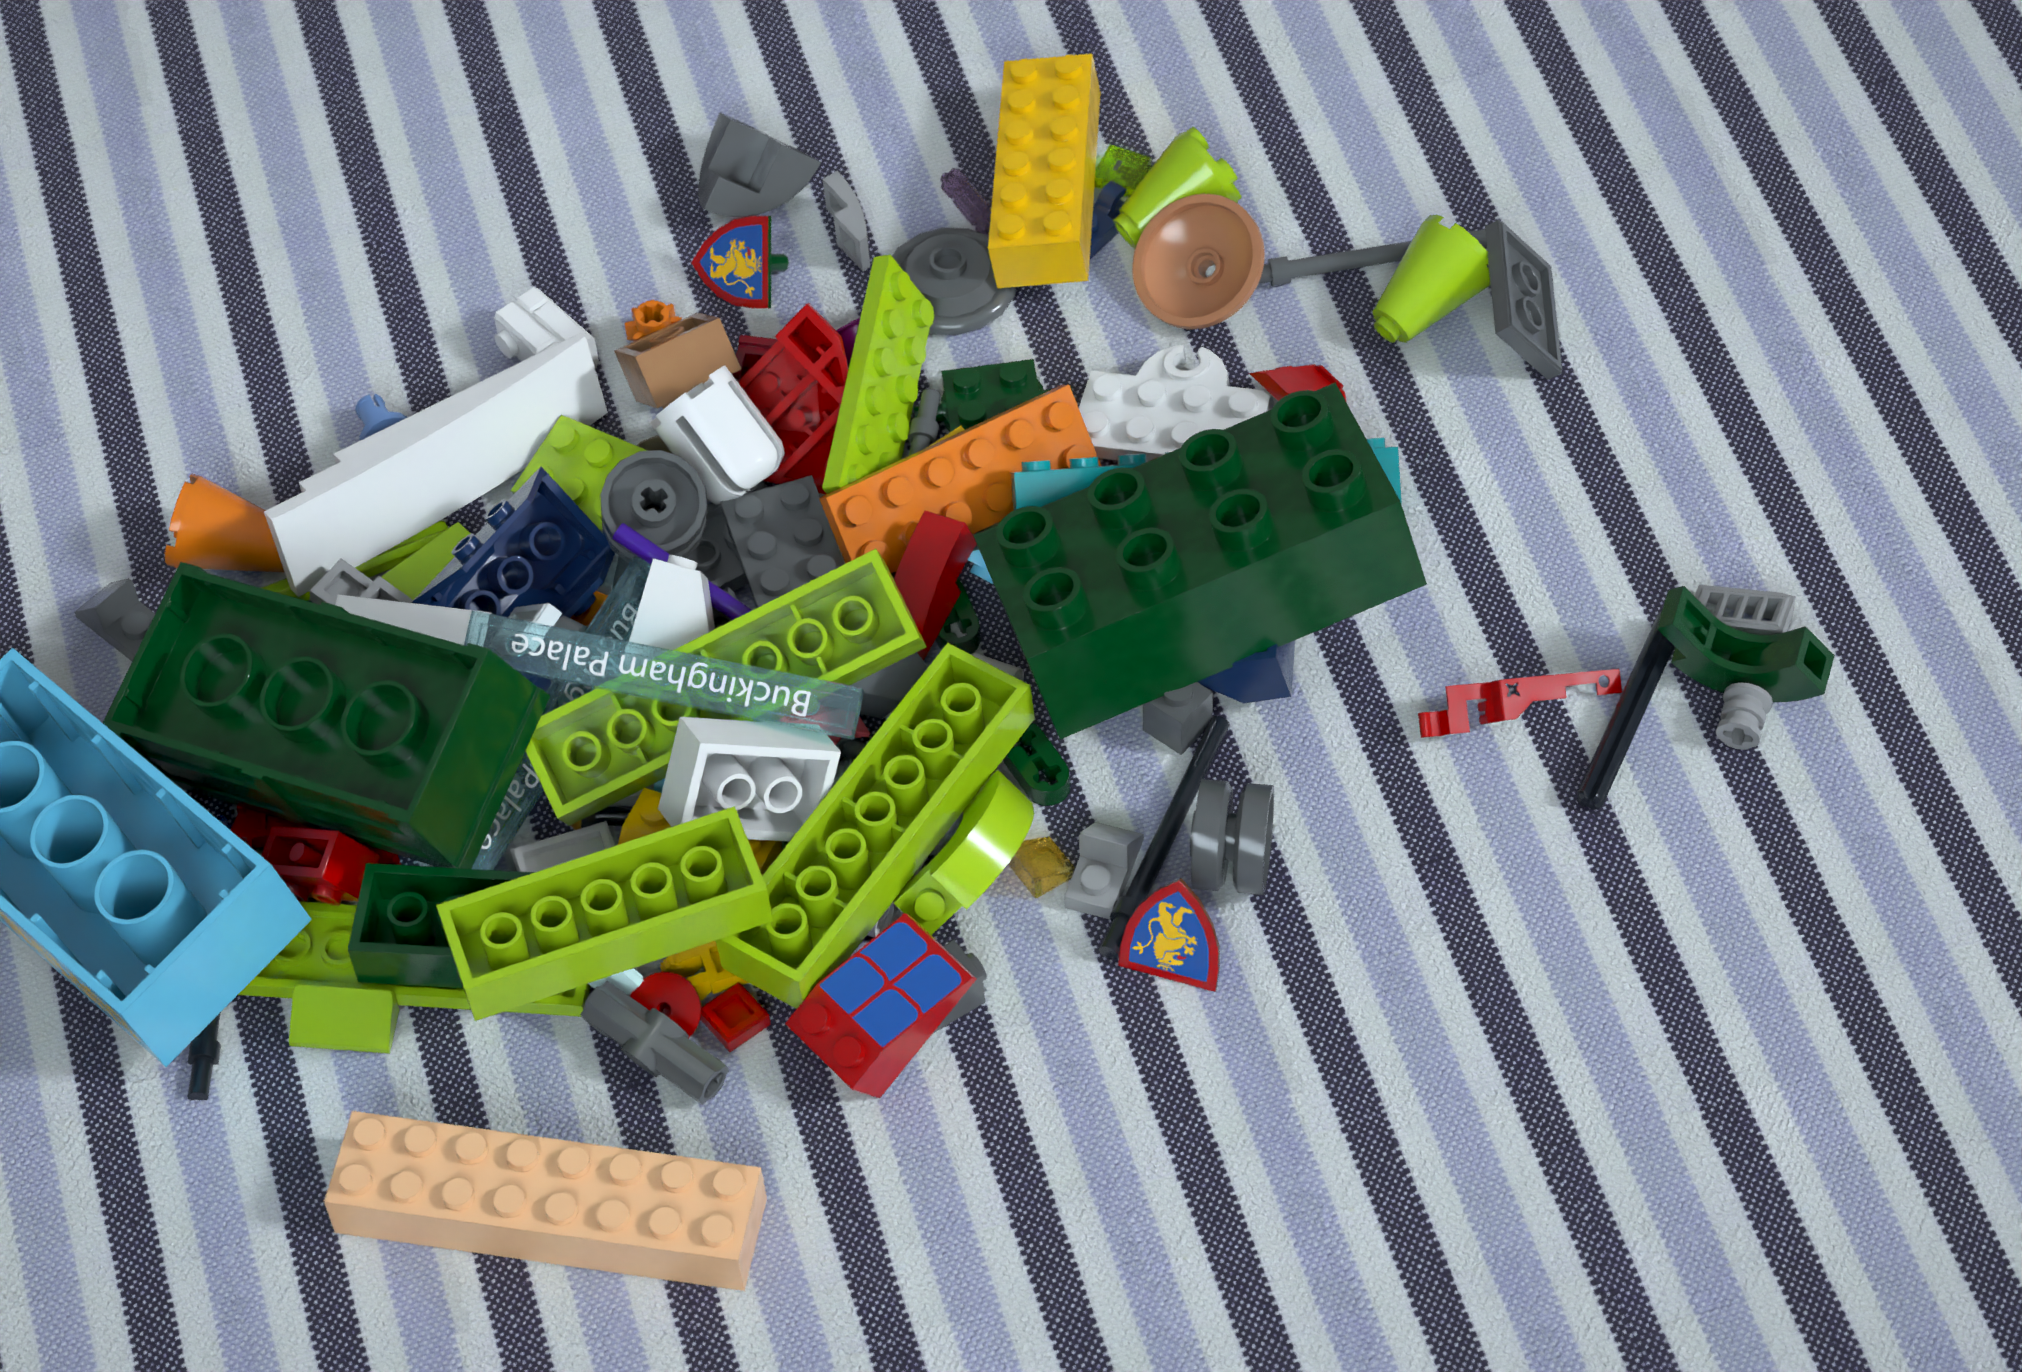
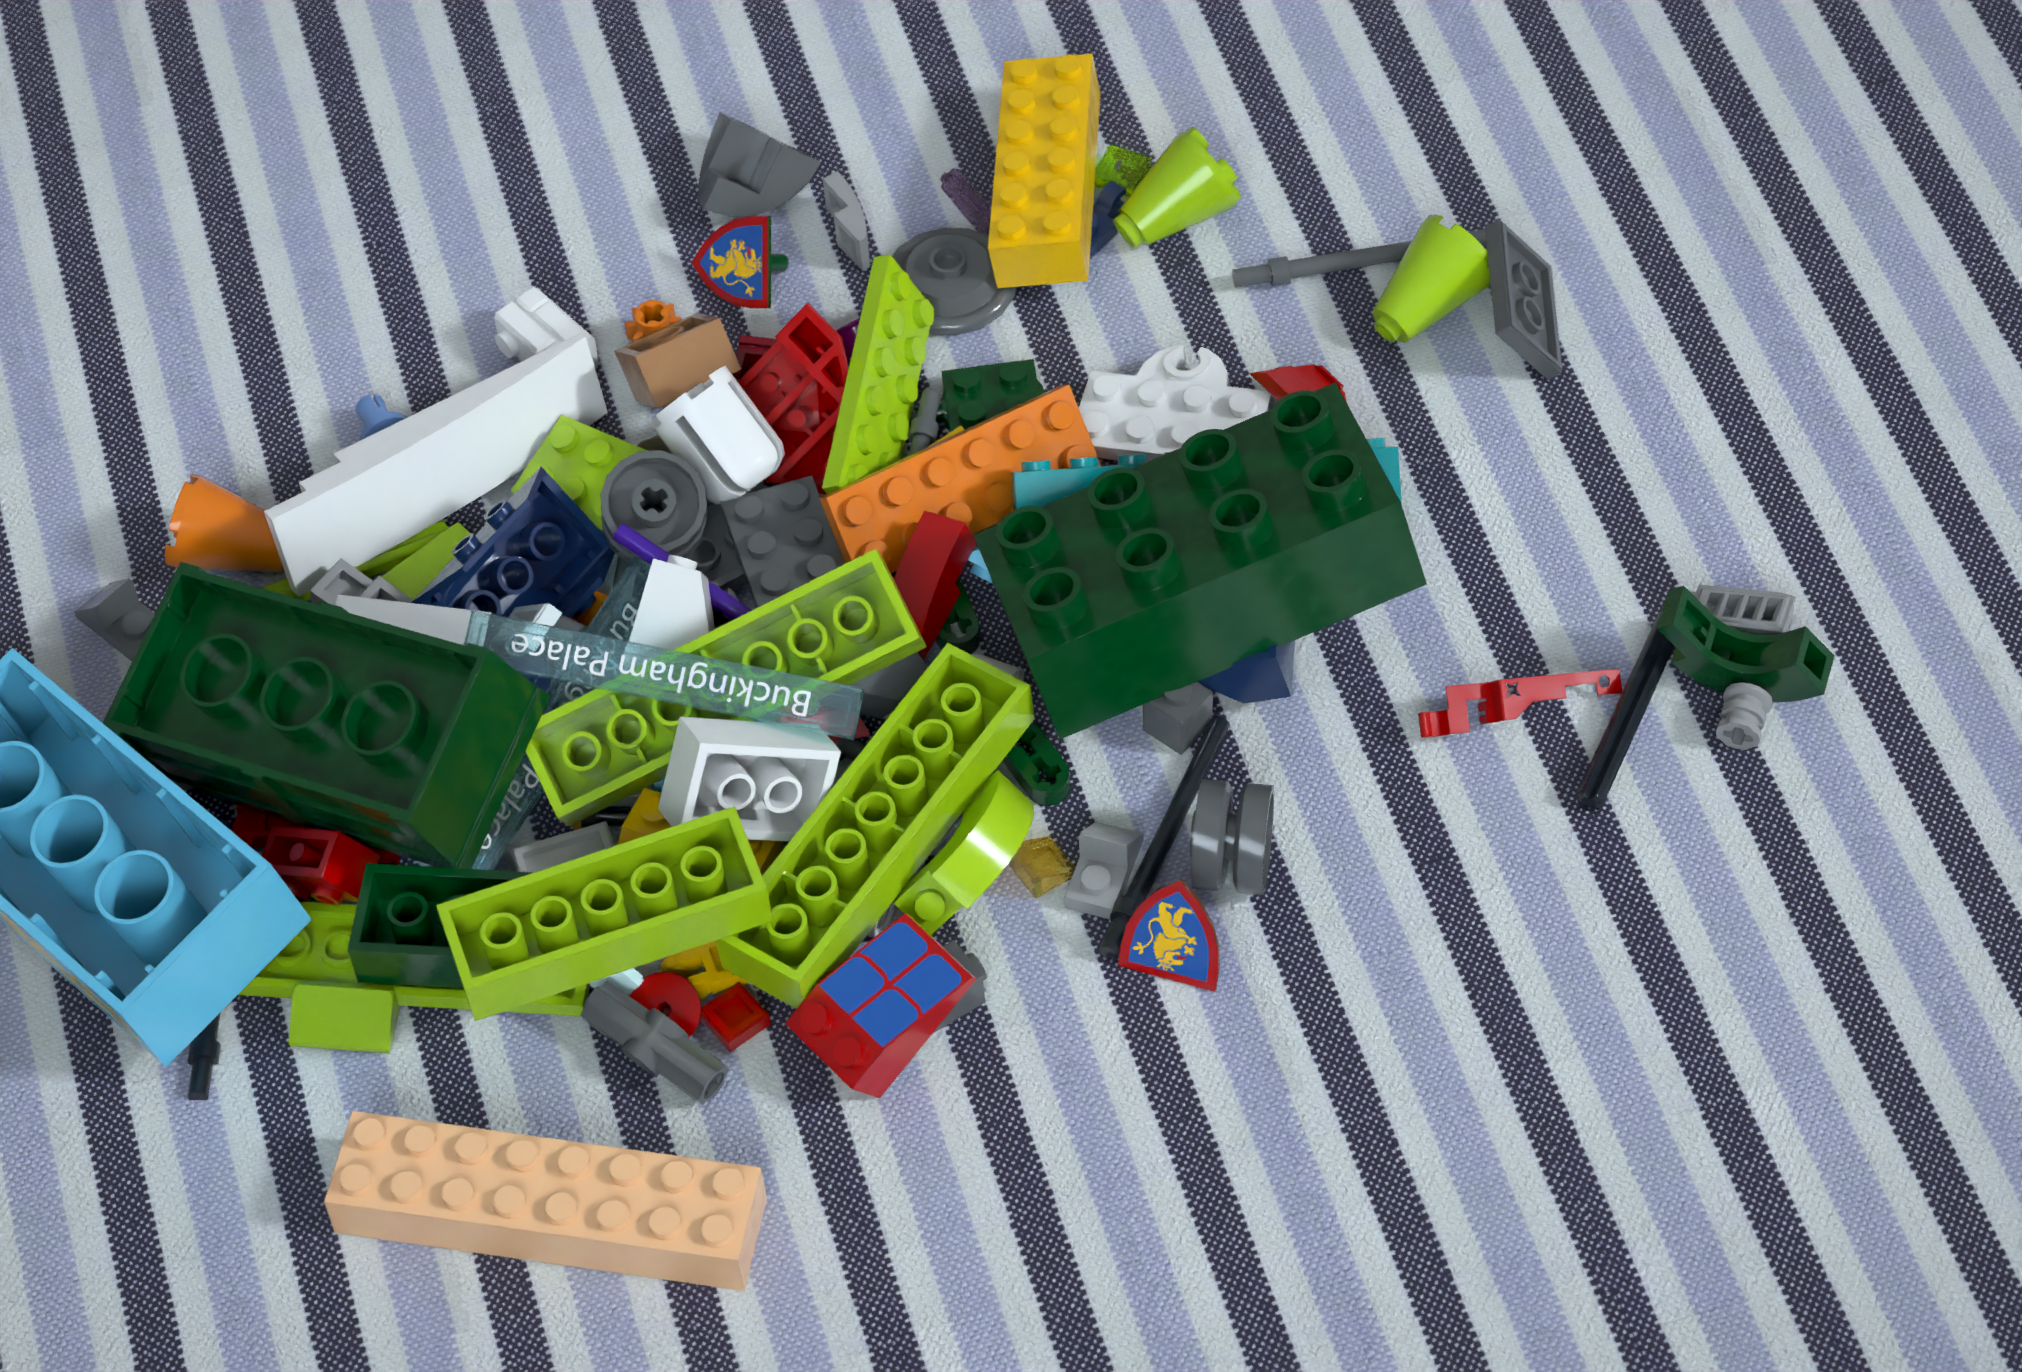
nougat dish [1132,194,1265,329] -> none

